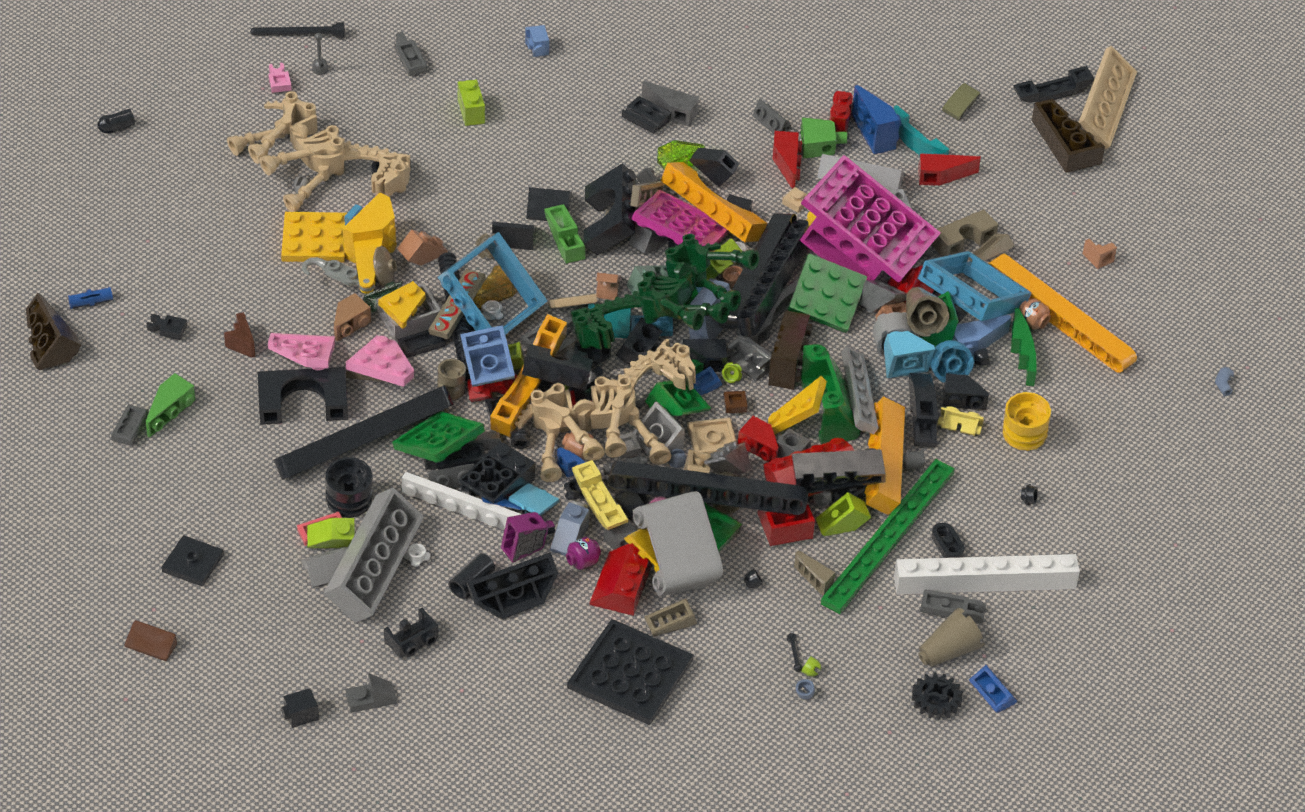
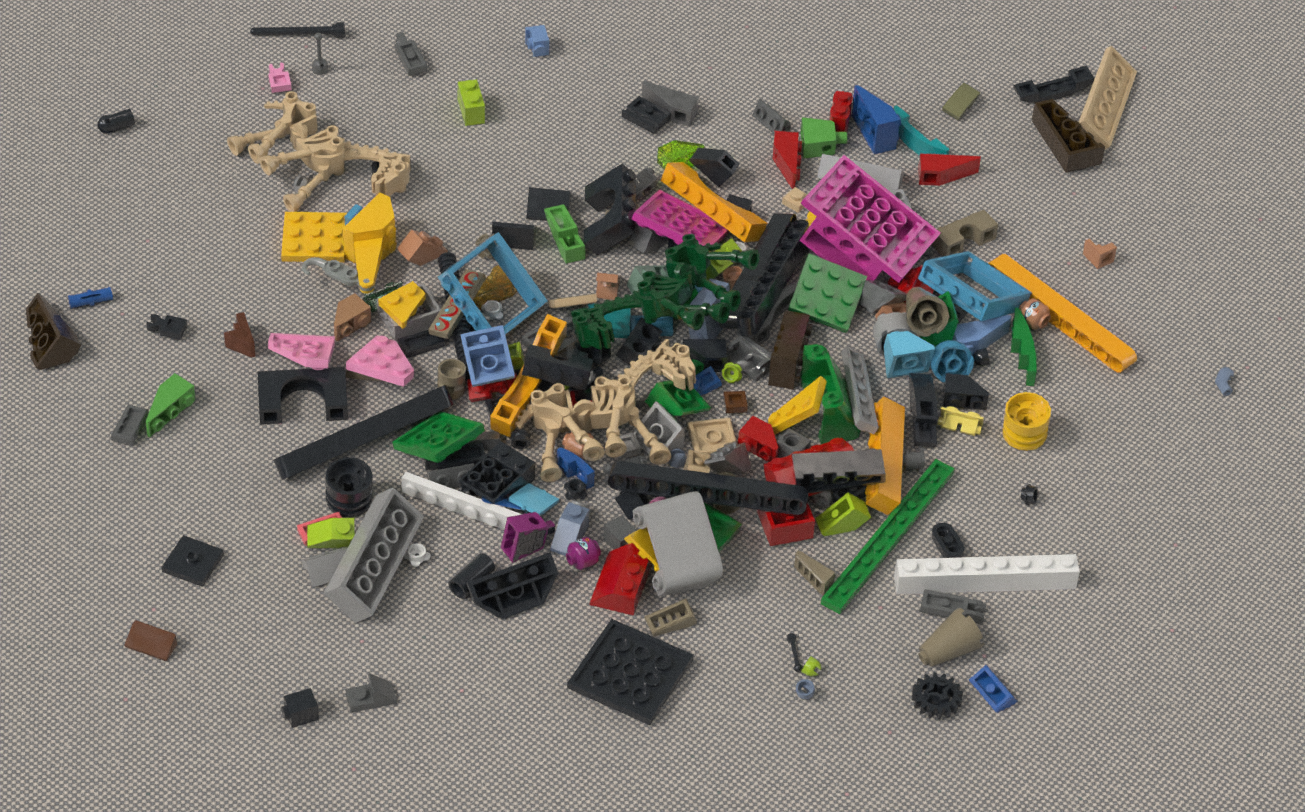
dark tan dish [373,246,397,288] -> none
black window [384,608,438,658] -> none
light yellow slope [572,460,628,530] -> none
dark tan tile [630,181,664,207] -> none
black hinge [744,569,763,589] -> none
dark tan slope [968,234,1014,262] -> none

